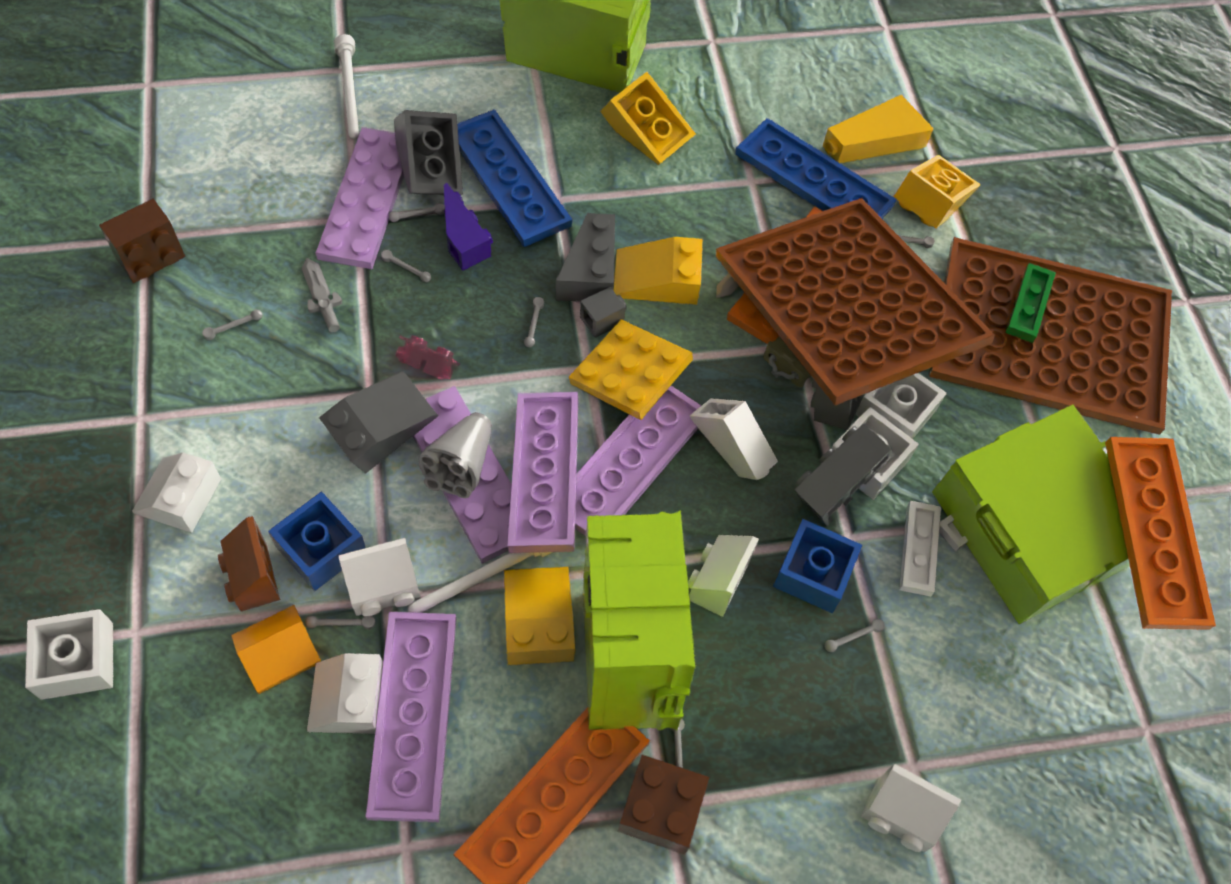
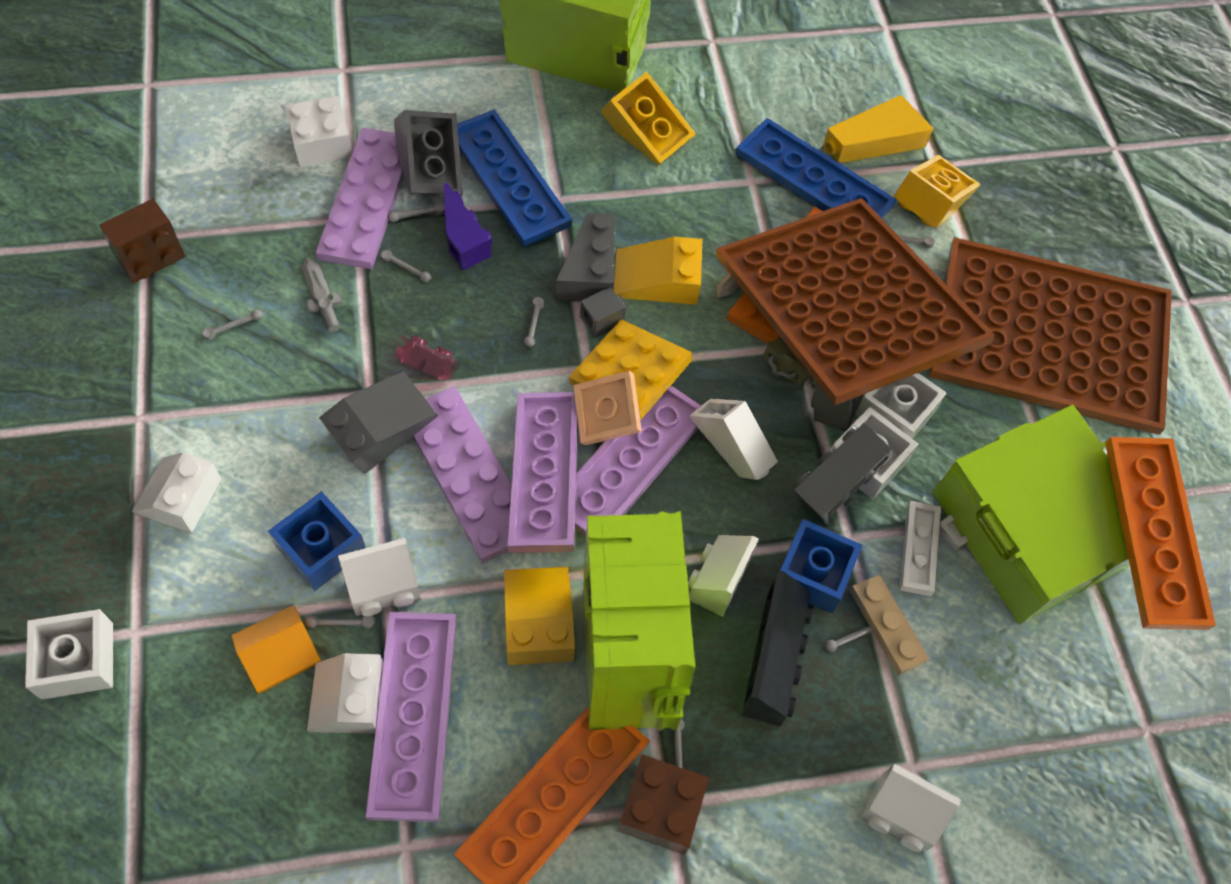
dark orange slope [218,516,280,612] -> none
white piece [334,34,359,139] -> none
white piece [408,552,552,613] -> none
light grey cone [419,412,492,499] -> none
green plate [1005,263,1056,343] -> none
none -> white brick [284,95,352,167]
none -> light nougat plate [573,371,642,446]
none -> black slope [741,570,813,726]
none -> tan plate [849,574,929,675]

